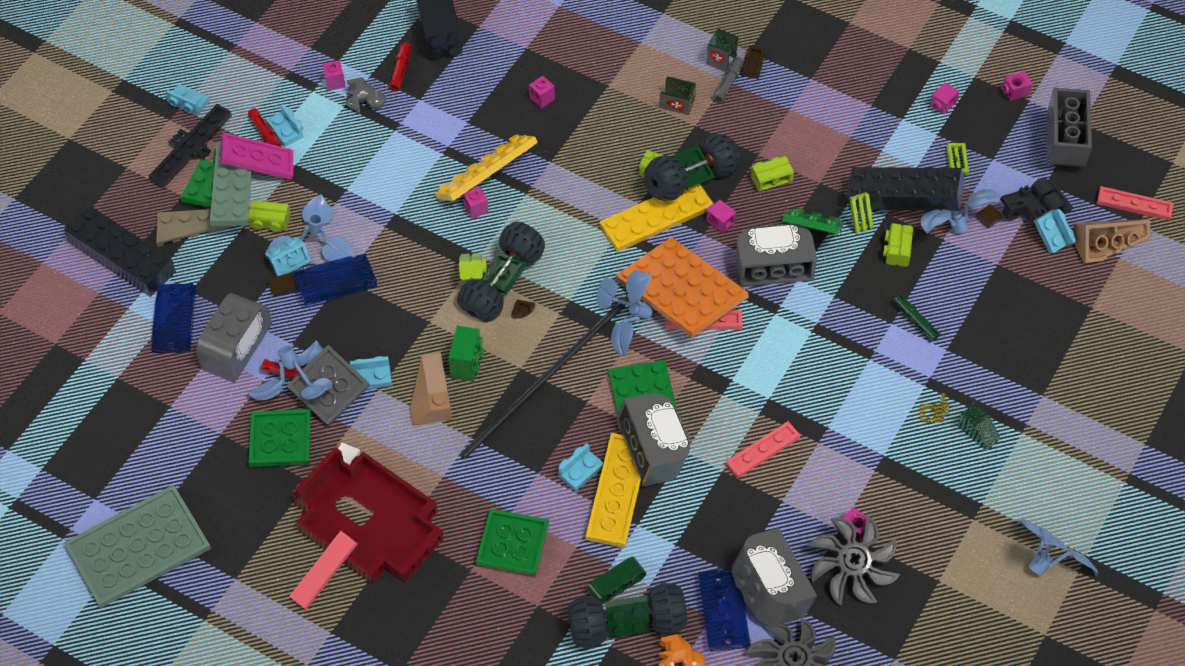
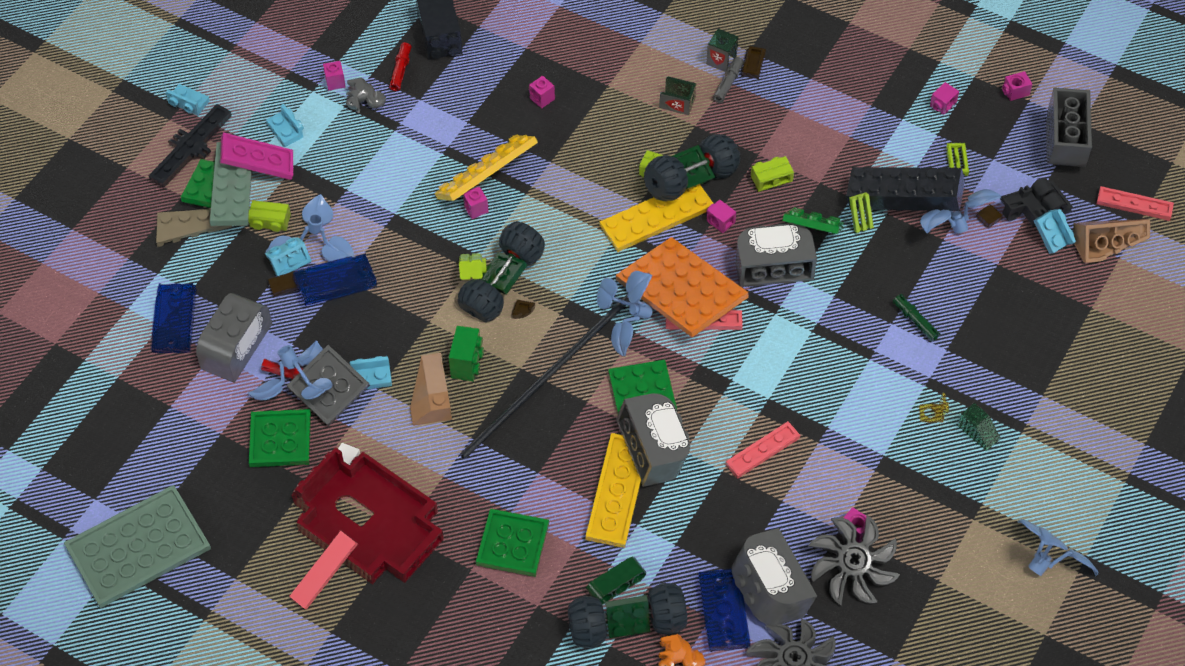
black brick [64,205,176,297] -> none
red pin [247,108,282,147] -> none
medium azure bracket [559,443,604,492] -> none
lime brick [883,223,913,267] -> none

